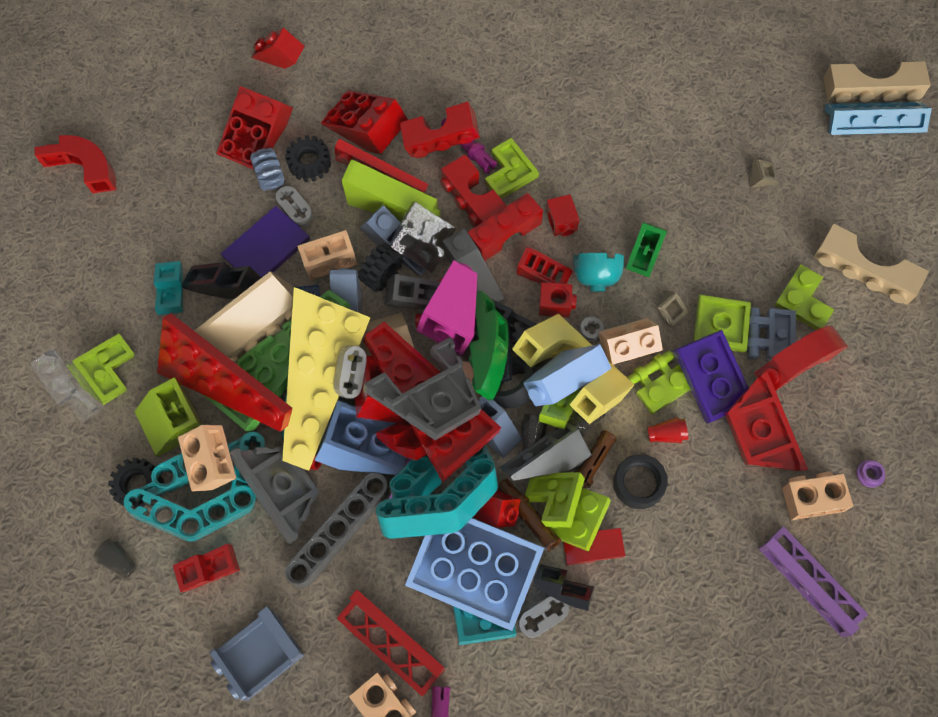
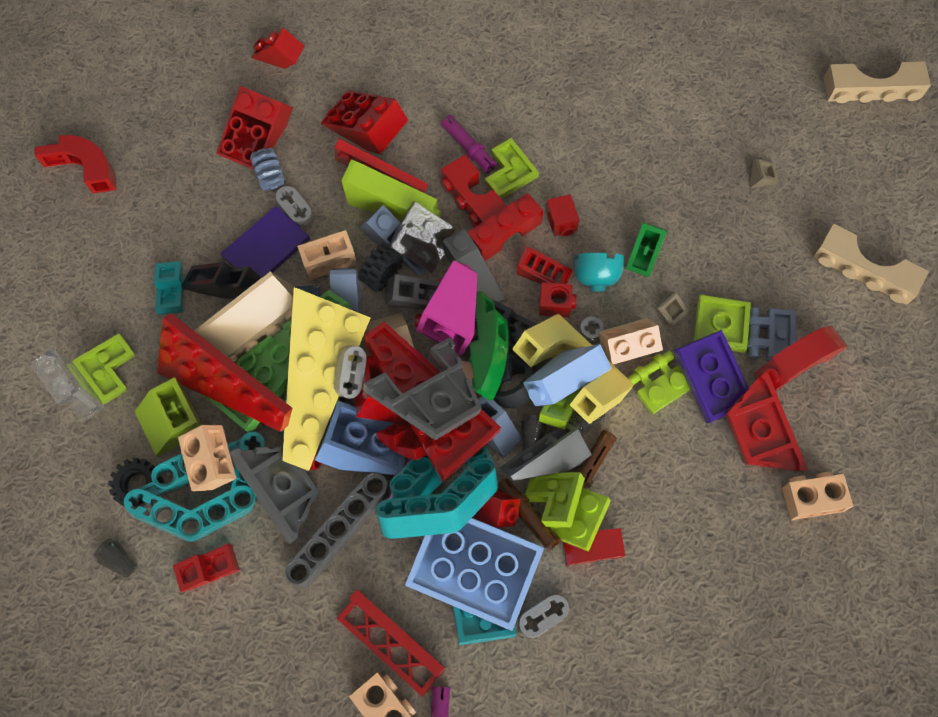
sand blue panel [209,606,305,701] -> none
black tyre [285,135,331,182] -> none
red arch [400,101,480,158] -> none
black slope [533,564,594,611] -> none
black tyre [613,454,668,509] -> none
red cone [647,417,689,443] -> none
medium lavender fence [759,526,868,638] -> none
lime plate [774,264,835,330] -> none
fence [825,101,932,135] -> none
medium lavender plate [856,460,885,488] -> none

